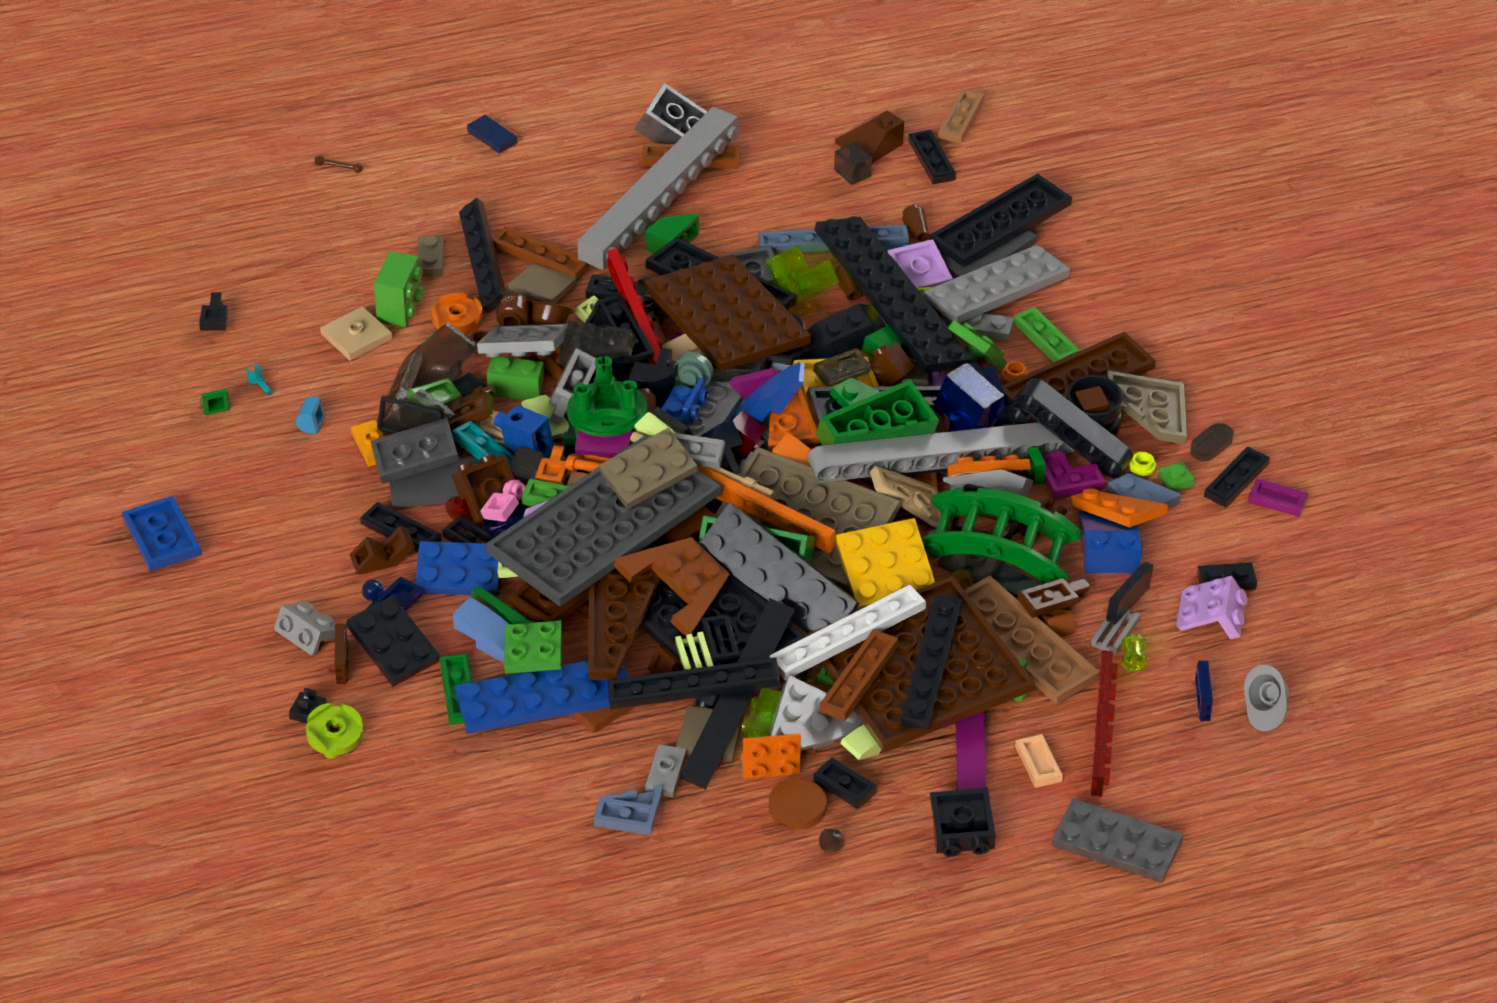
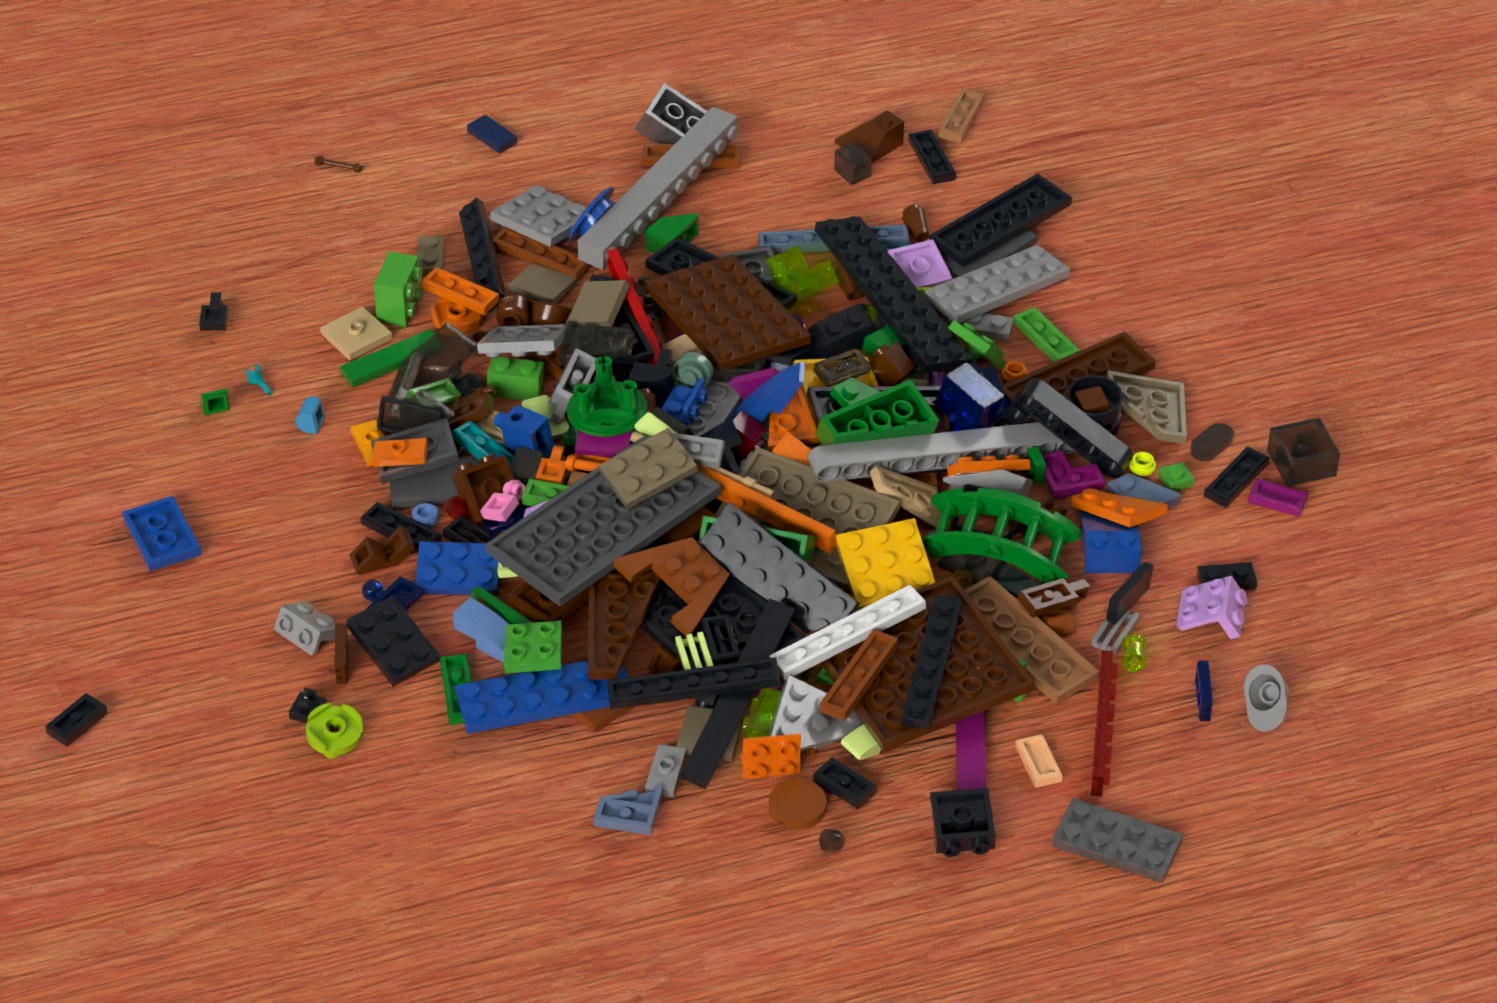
none -> black plate [45,693,108,747]
none -> green tile [340,329,443,388]
none -> orange plate [371,438,429,467]
none -> medium blue tile [412,503,439,528]
none -> orange plate [421,267,499,315]
none -> light grey plate [490,185,586,247]
none -> dark tan tile [567,280,630,328]
none -> blue wheel [569,187,615,242]
none -> clear smoke brick [1267,418,1340,486]

